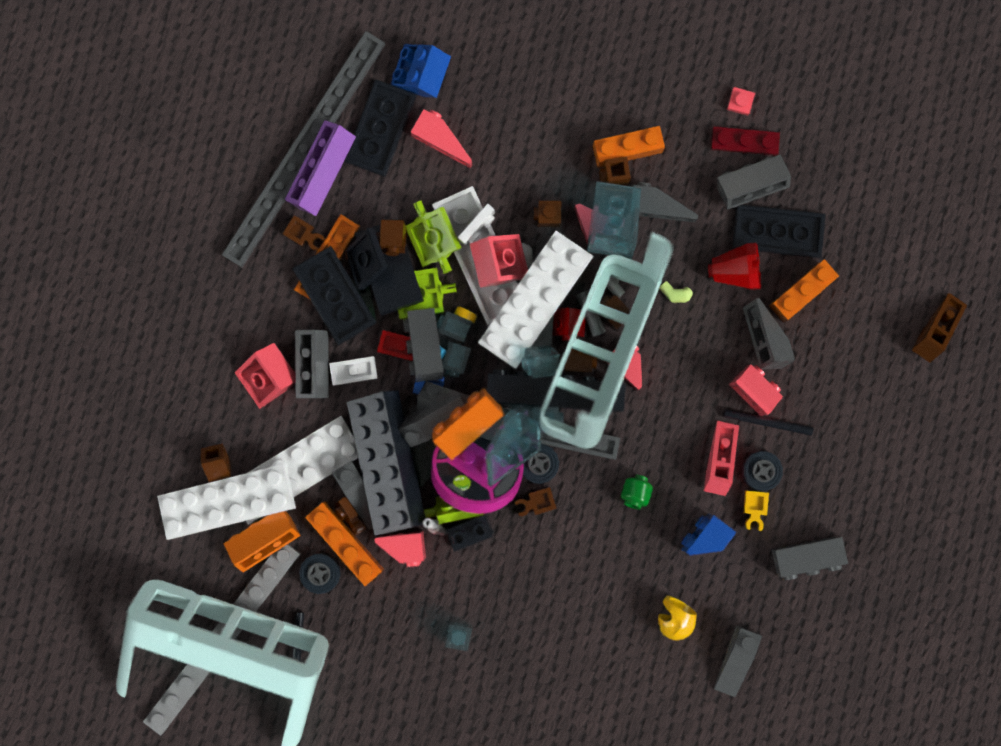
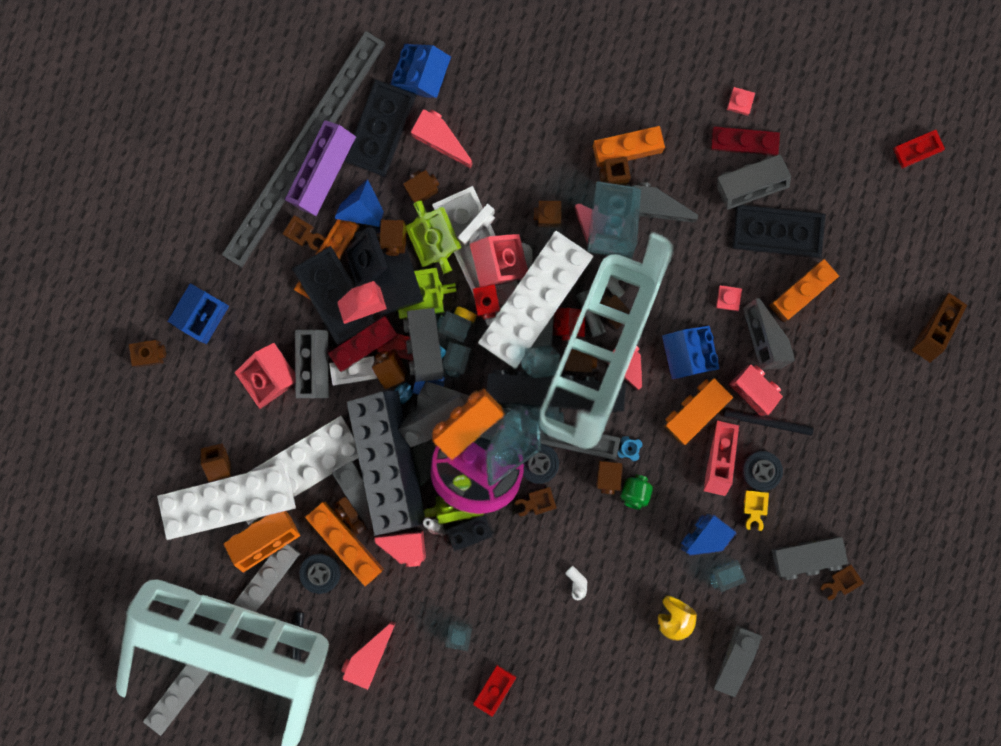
yellowish green arm [659,281,693,303] -> none
red cone [708,243,761,290] -> none
none -> reddish brown brick [129,340,166,368]
none -> blue slope [167,283,229,344]
none -> dark red plate [328,316,398,373]
none -> blue slope [335,179,384,227]
none -> coral slope [337,281,387,324]
none -> coral slope [341,621,395,690]
none -> reddish brown brick [371,349,408,389]
none -> dark azure plate [394,382,413,404]
none -> reddish brown brick [403,170,440,203]
none -> red brick [473,284,500,320]
none -> red plate [473,665,516,717]
none -> white arm [565,566,587,600]
none -> reddish brown brick [596,461,623,494]
none -> dark azure plate [617,436,642,461]
none -> blue slope [662,326,720,379]
none -> orange brick [664,378,733,445]
none -> clear light blue brick [708,559,747,592]
none -> coral plate [716,285,742,311]
none -> reddish brown plate [820,563,864,600]
none -> red plate [893,130,945,169]

